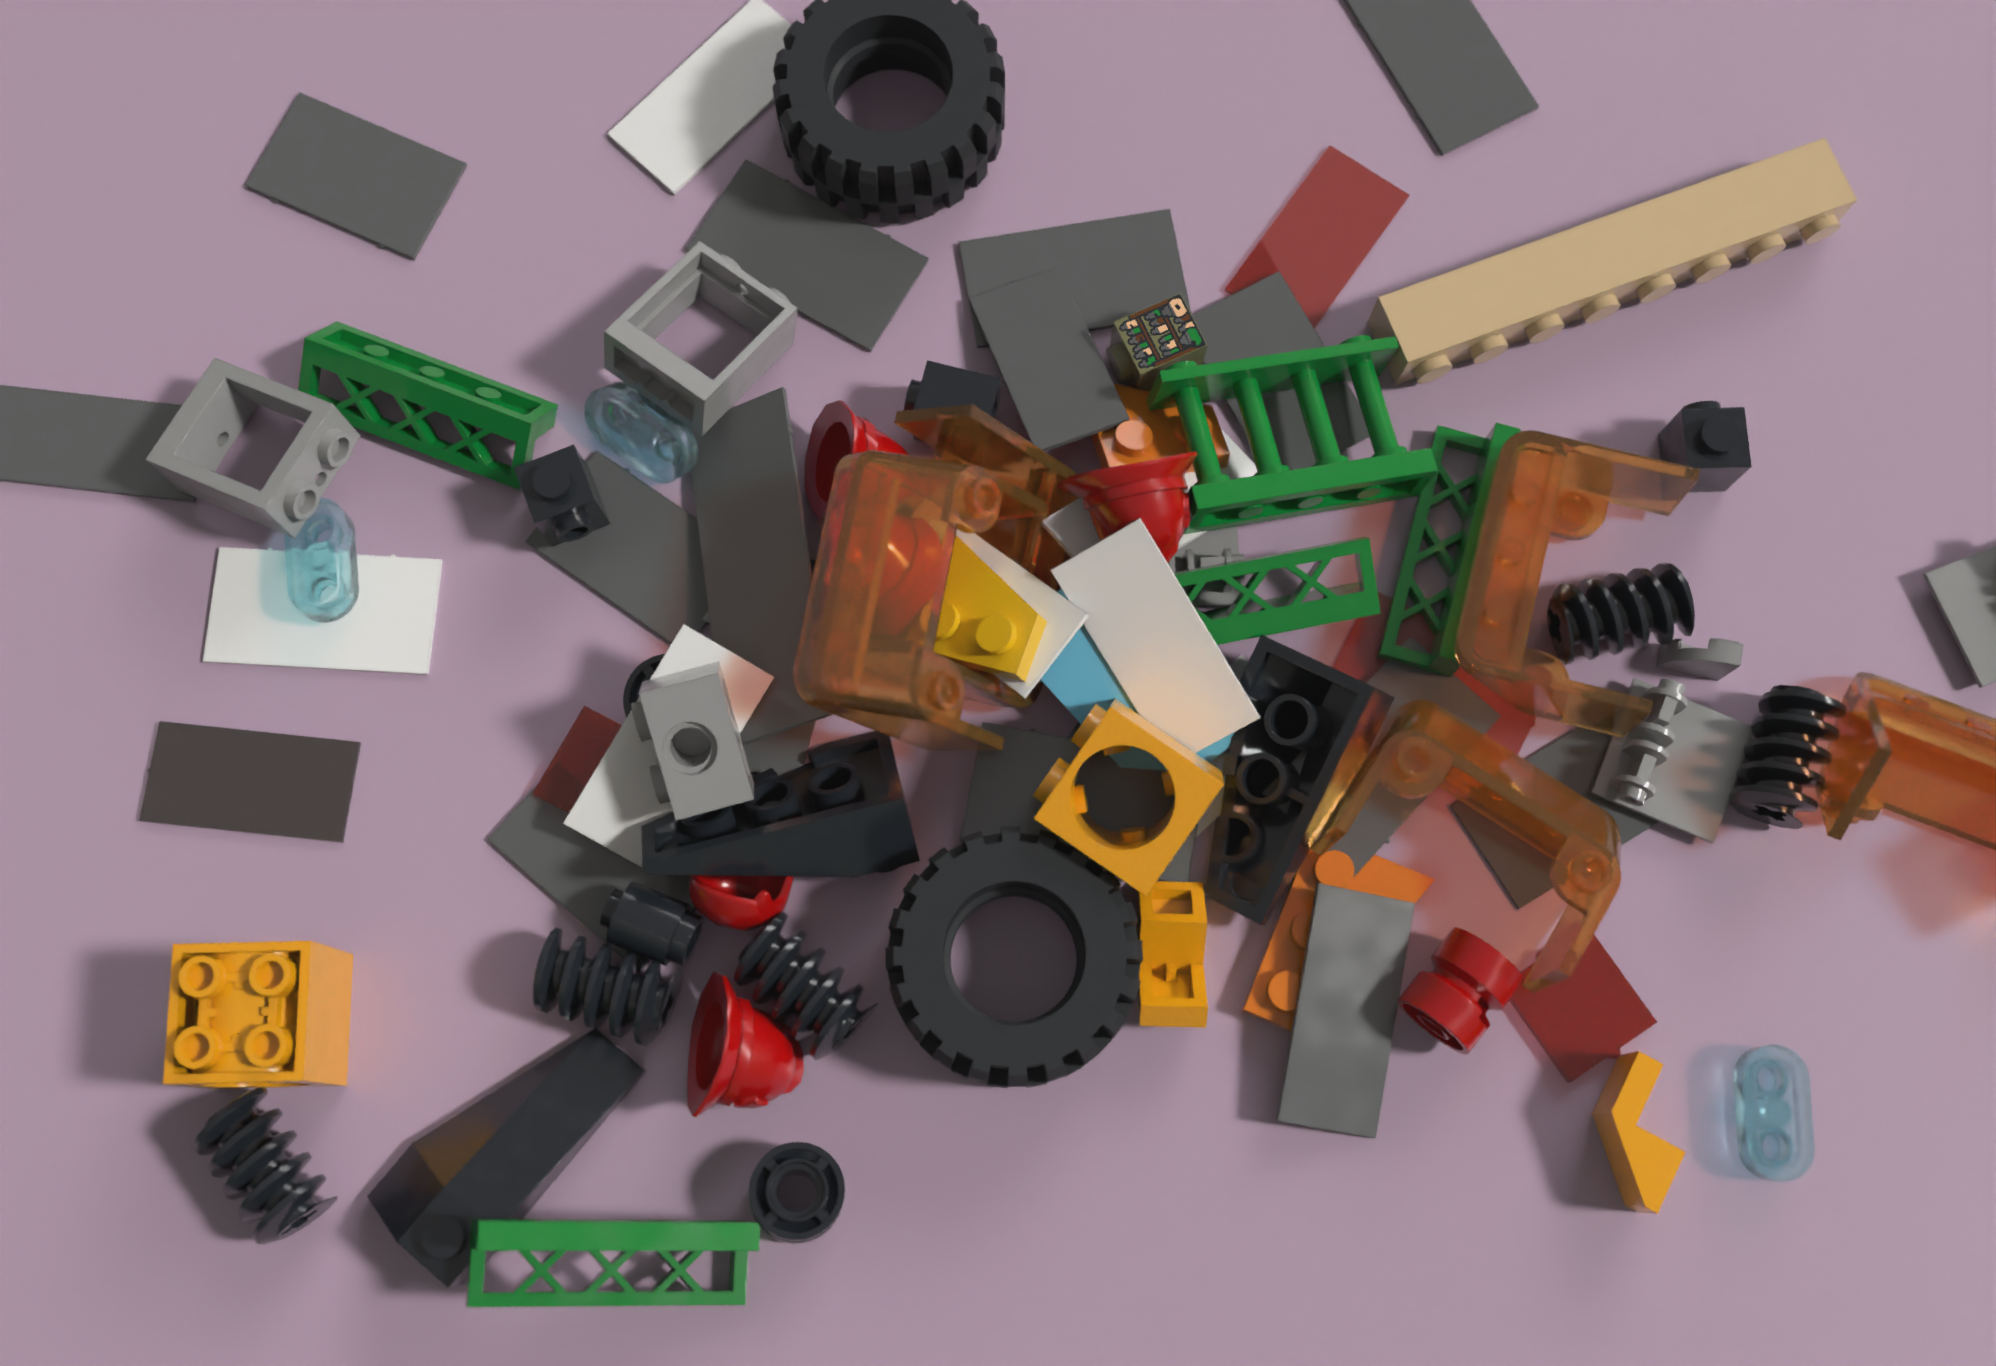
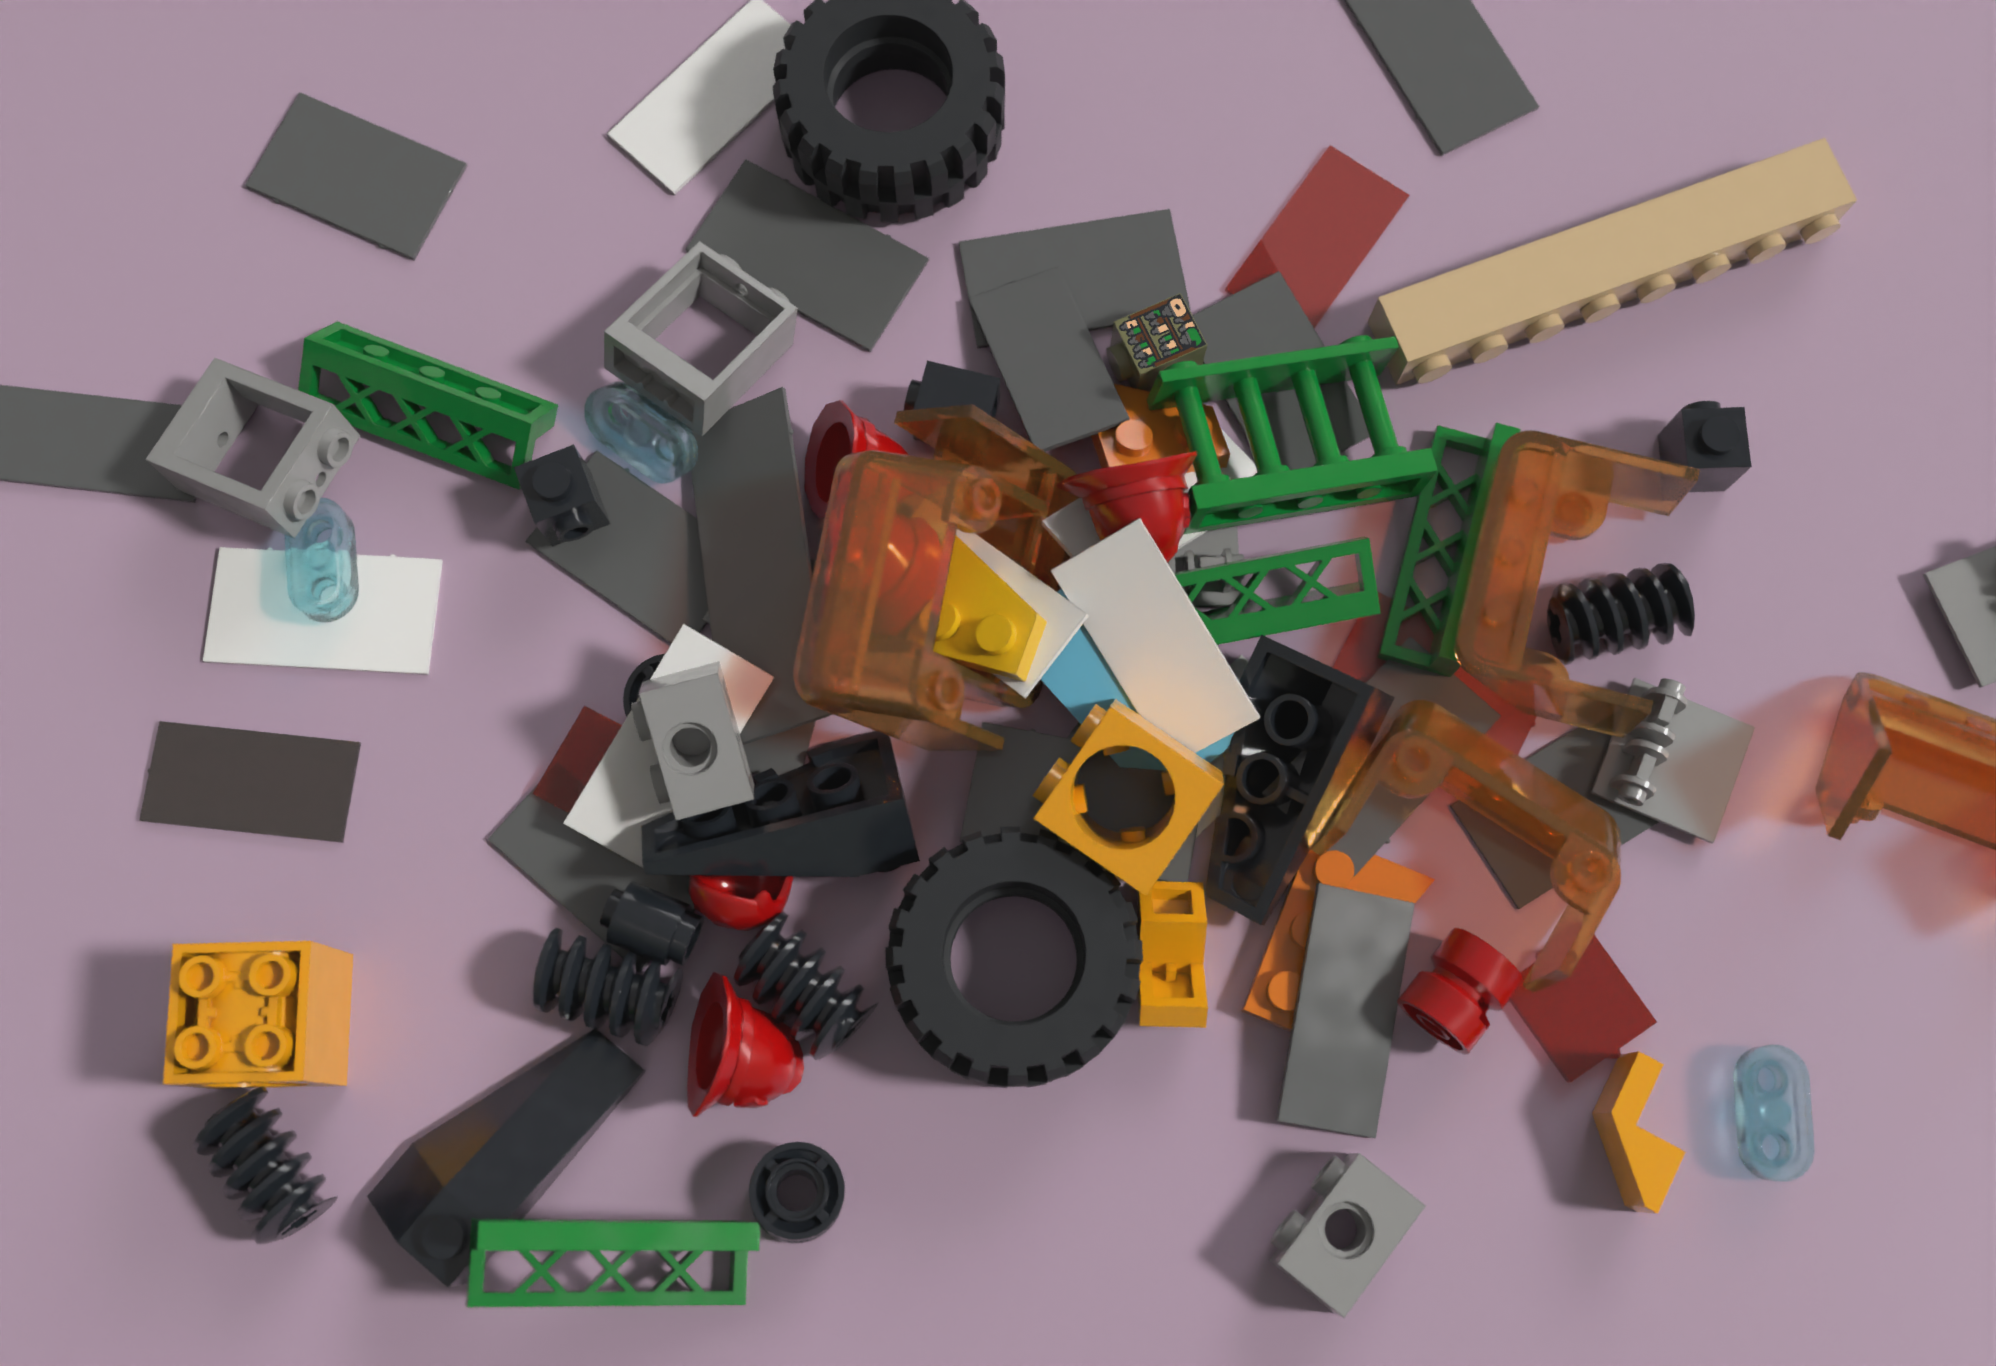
light grey tile [1656,638,1744,681] -> none
black piece [1729,685,1847,829] -> none
none -> light grey brick [1269,1153,1426,1318]

